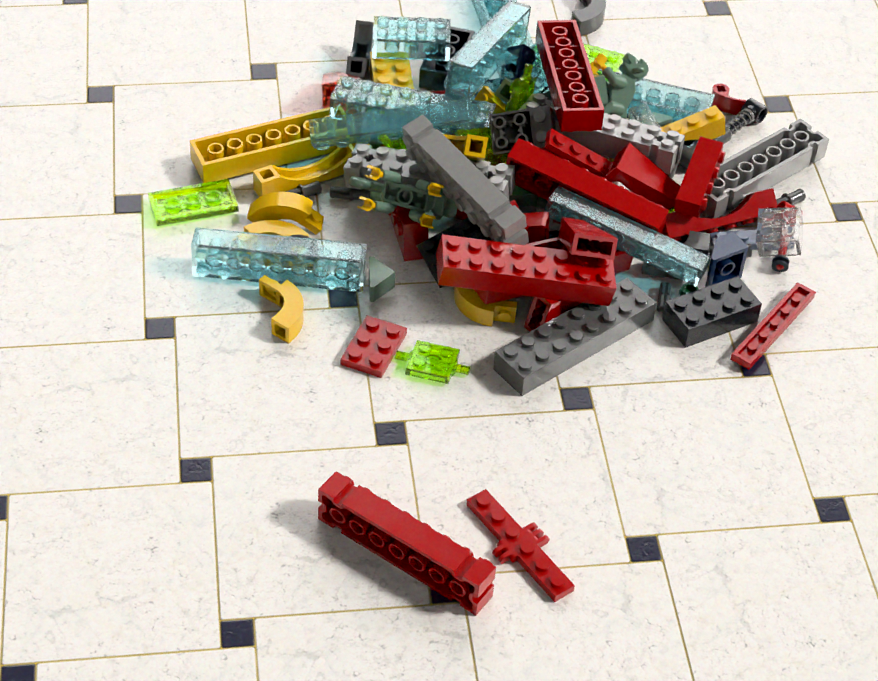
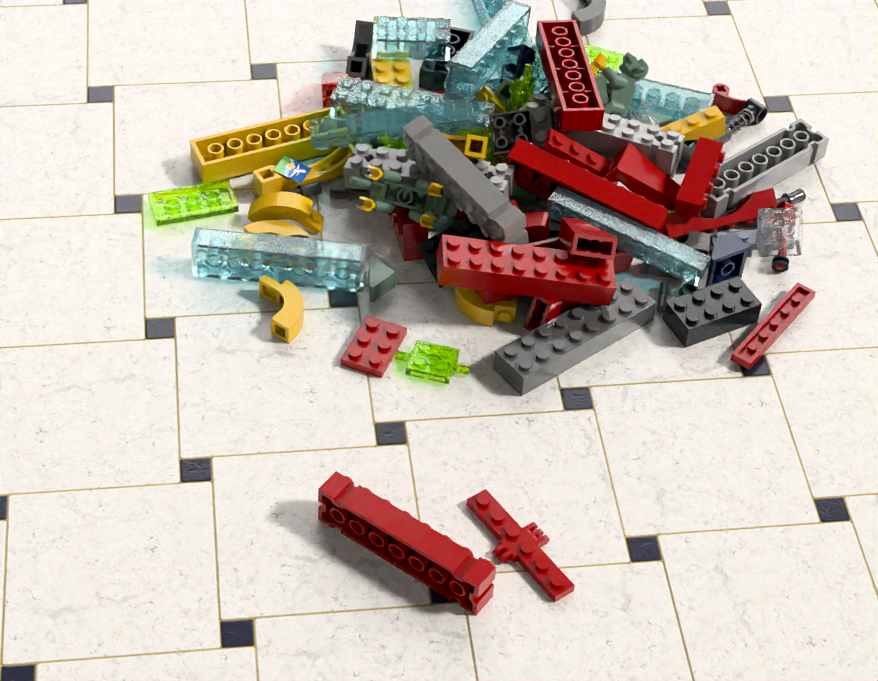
none -> sticker [273,155,312,184]

